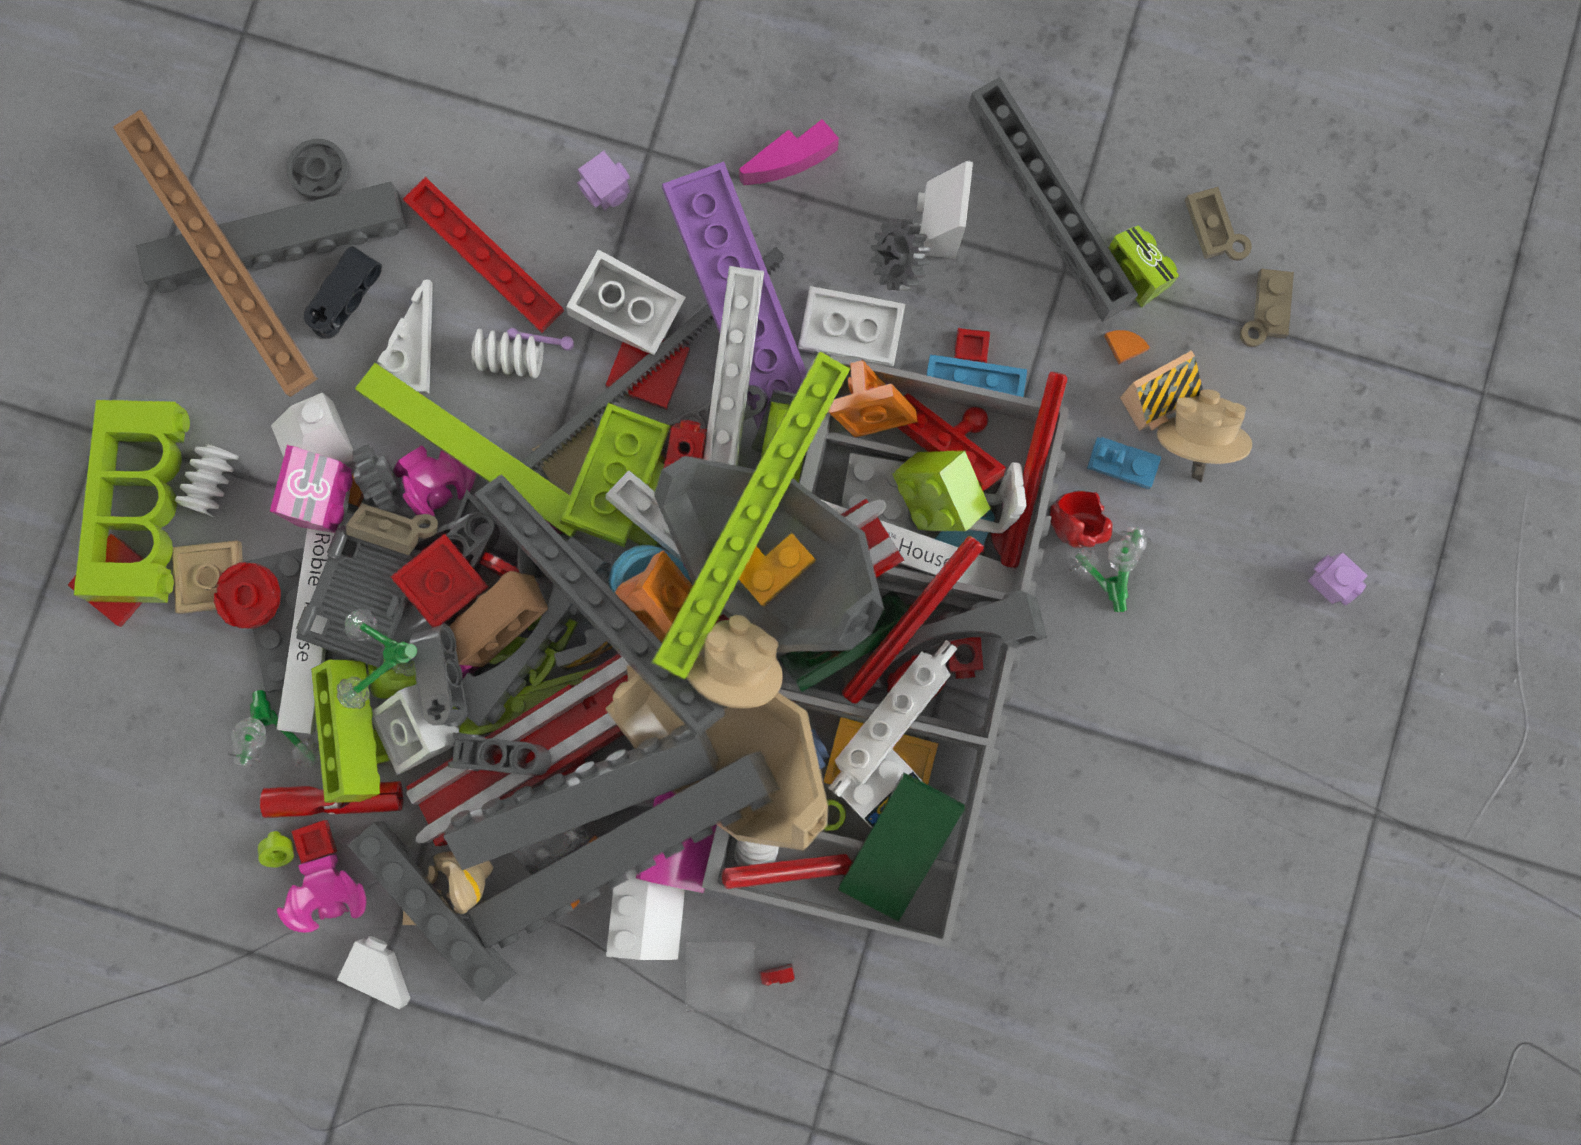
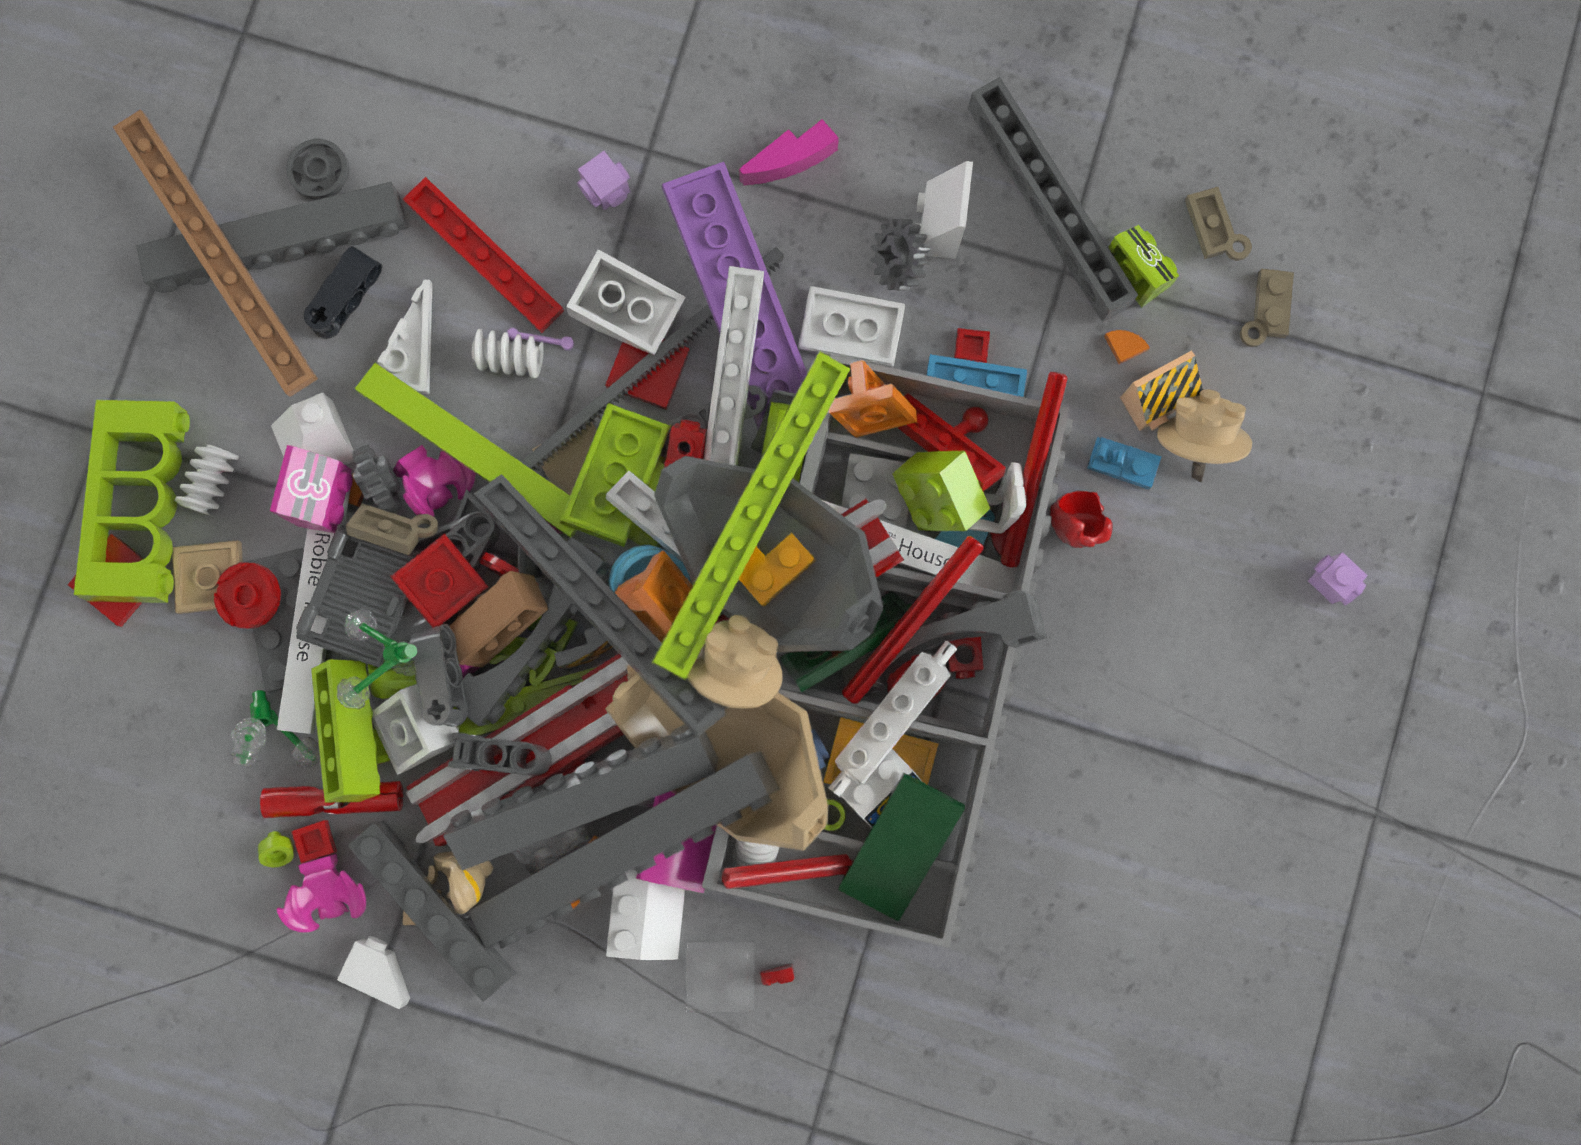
clear plant [1069,526,1151,612] -> none

